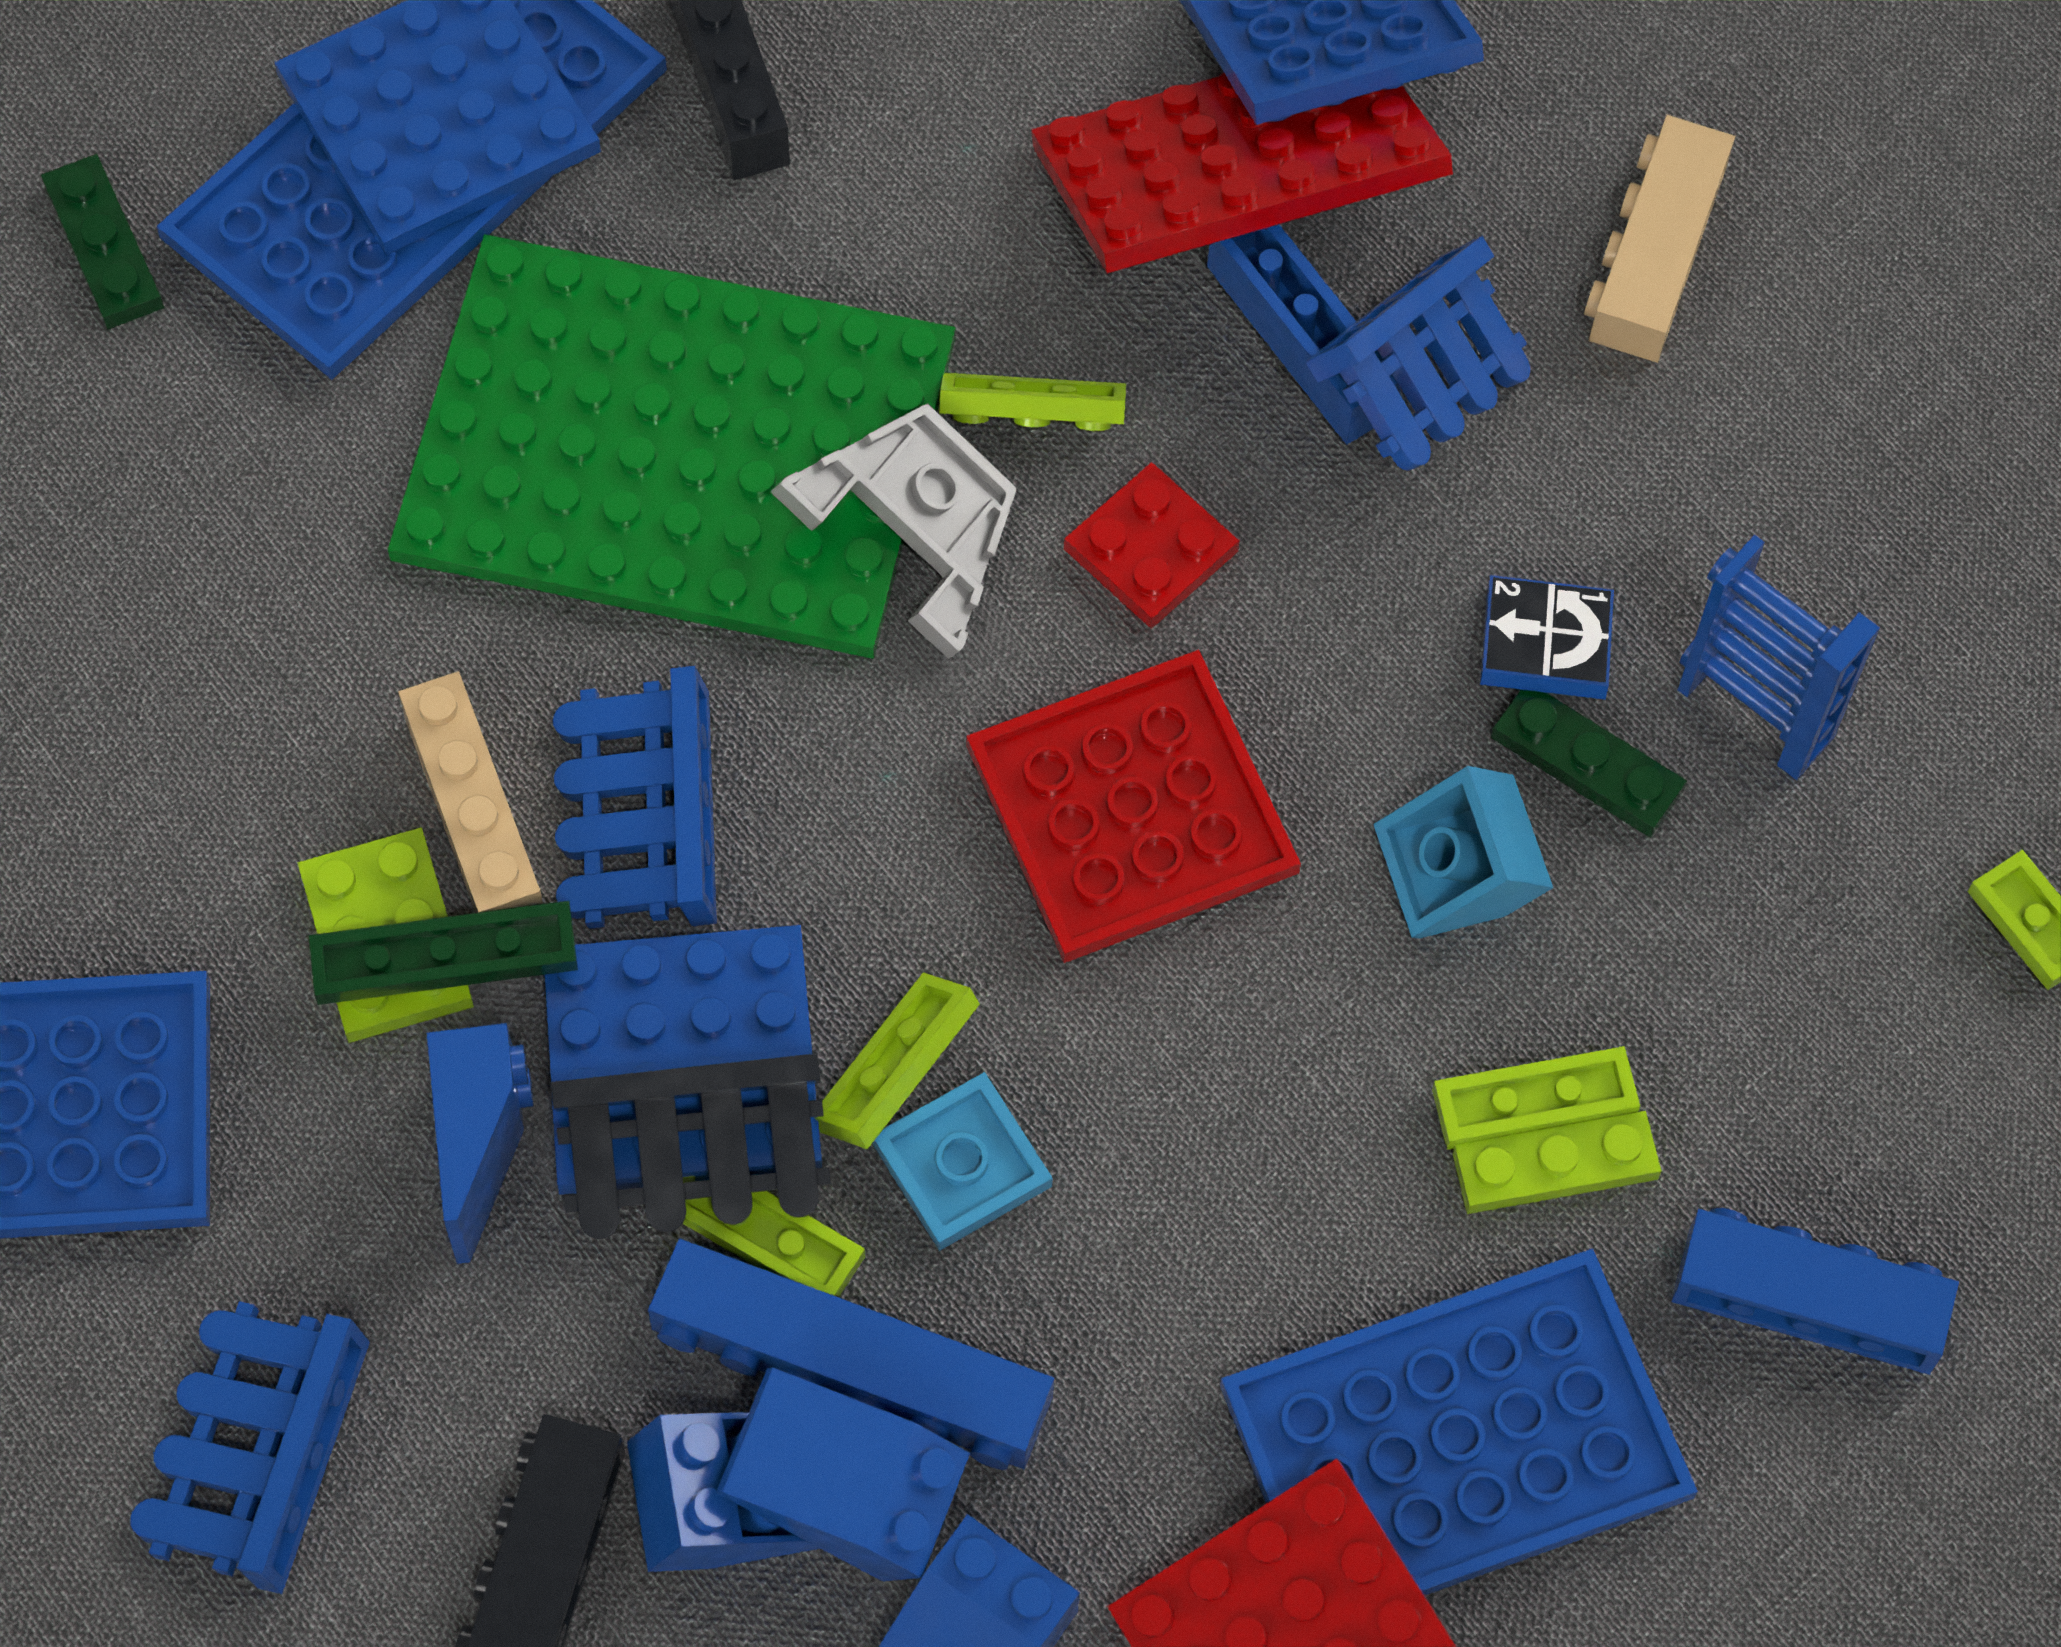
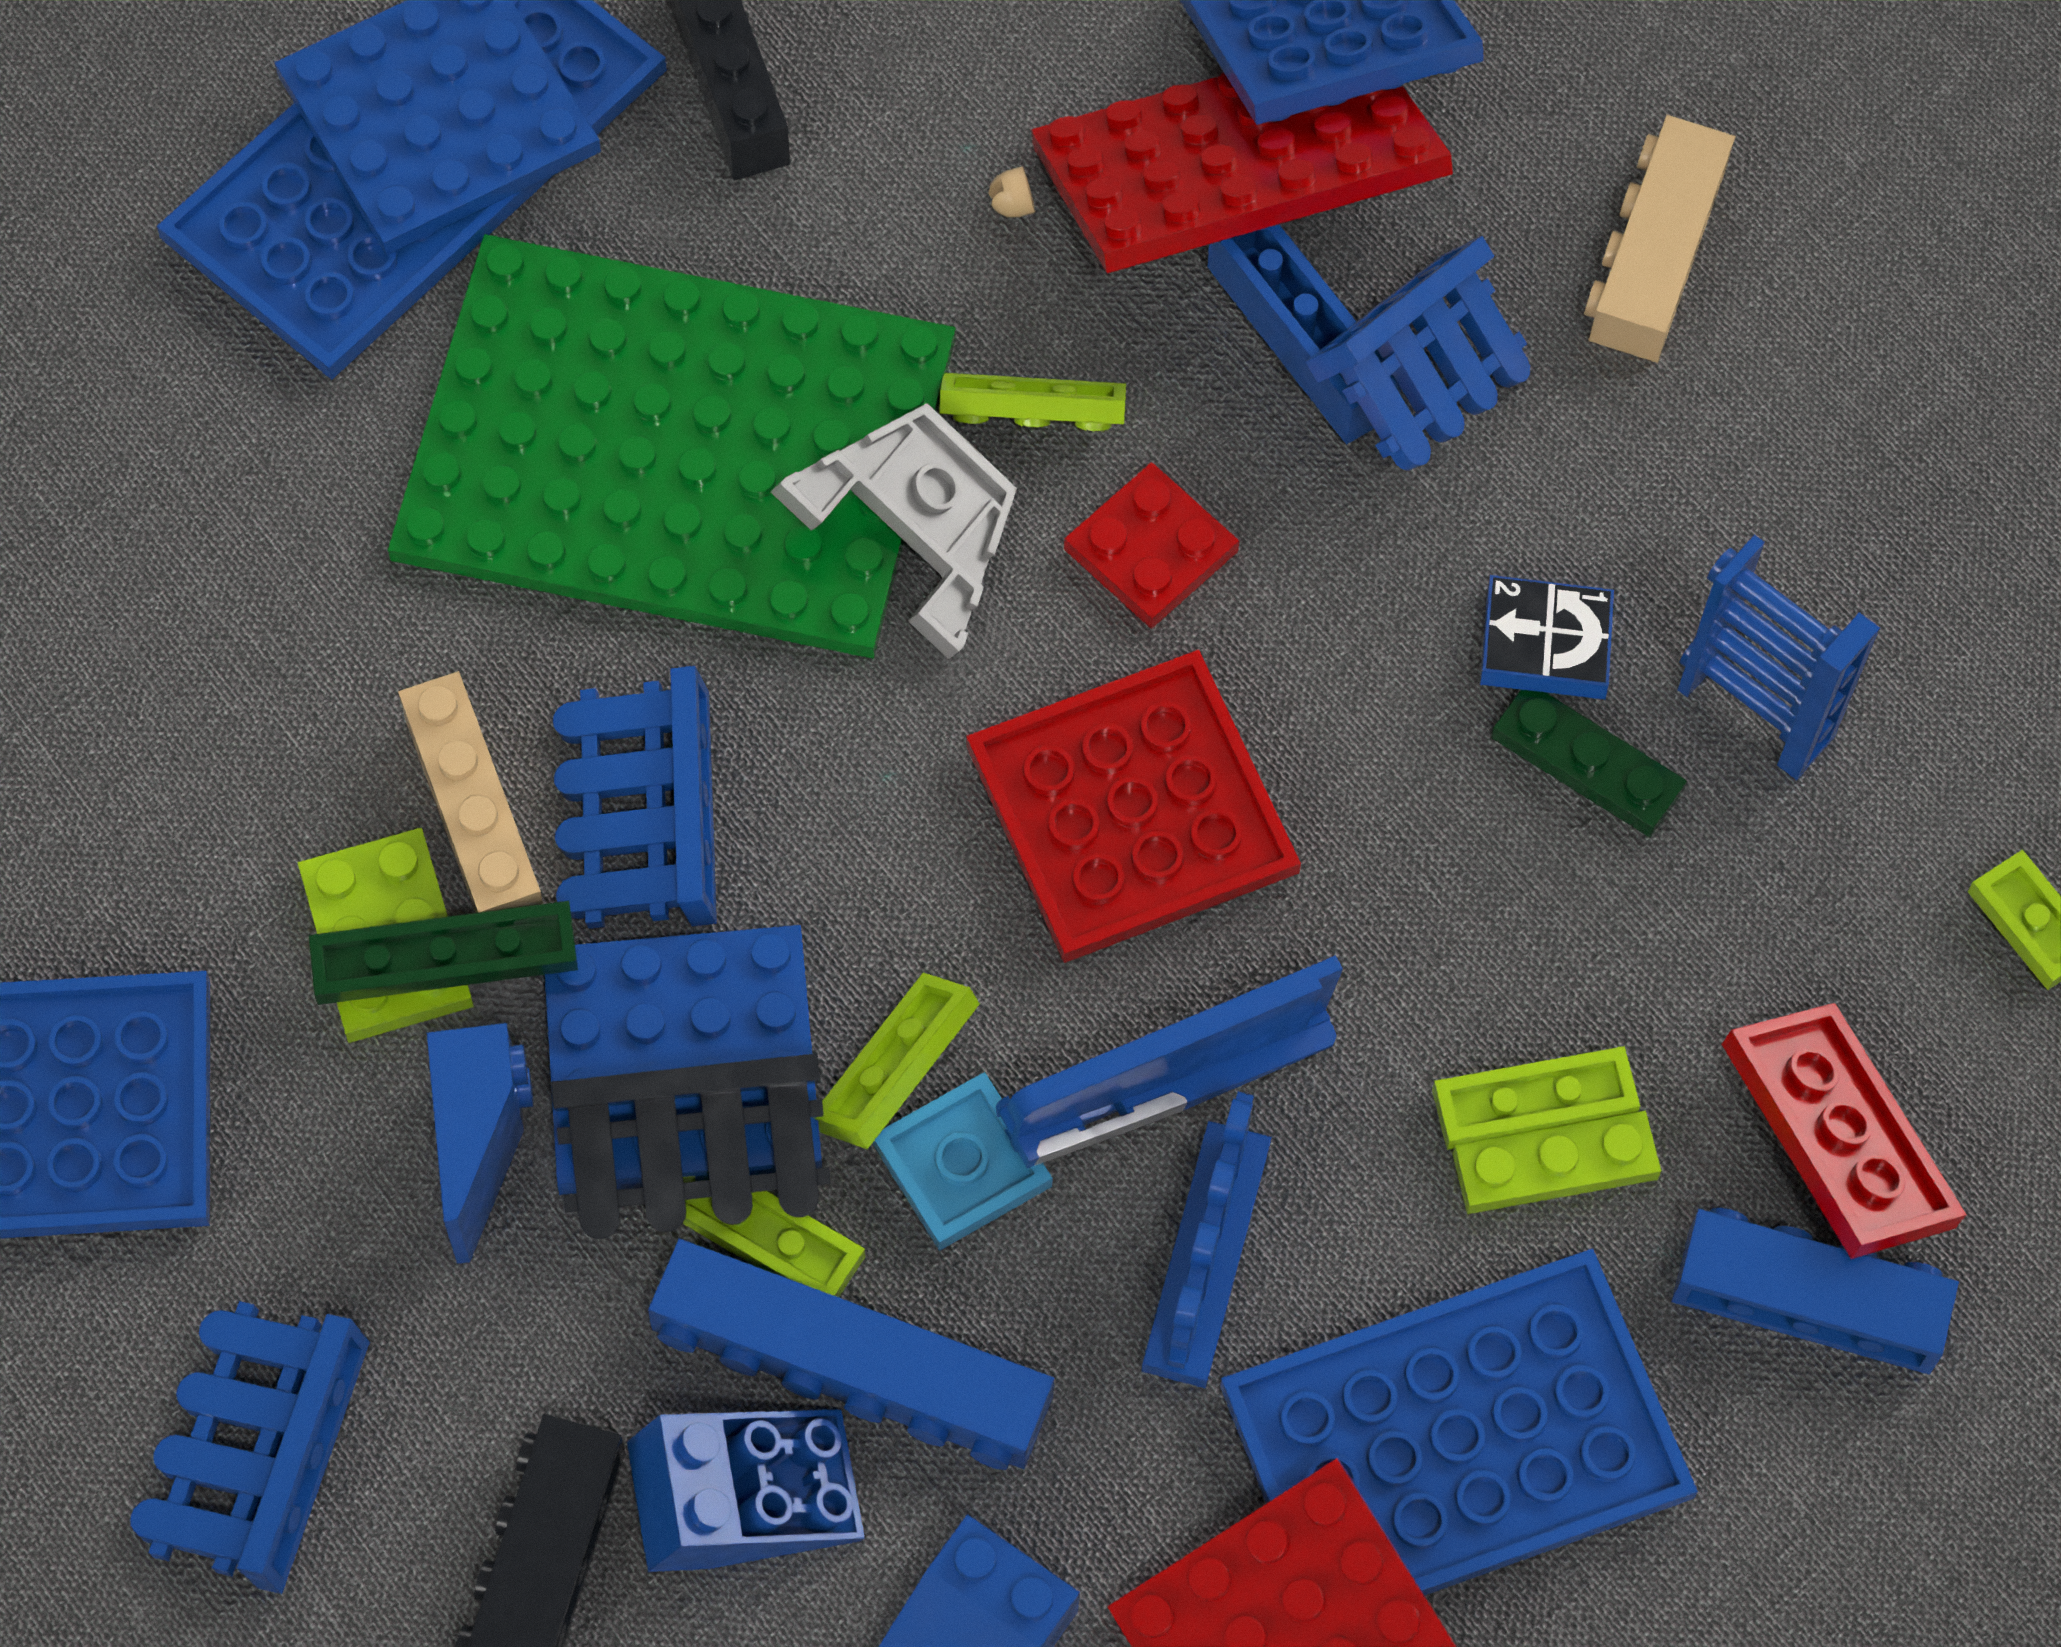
dark green plate [41,153,164,330] -> none
blue slope [716,1367,970,1582] -> none
dark azure slope [1373,766,1553,939] -> none
none -> tan hinge [989,166,1036,218]
none -> blue piece [996,955,1343,1168]
none -> blue fence [1141,1092,1272,1389]
none -> plate [1721,1003,1967,1259]

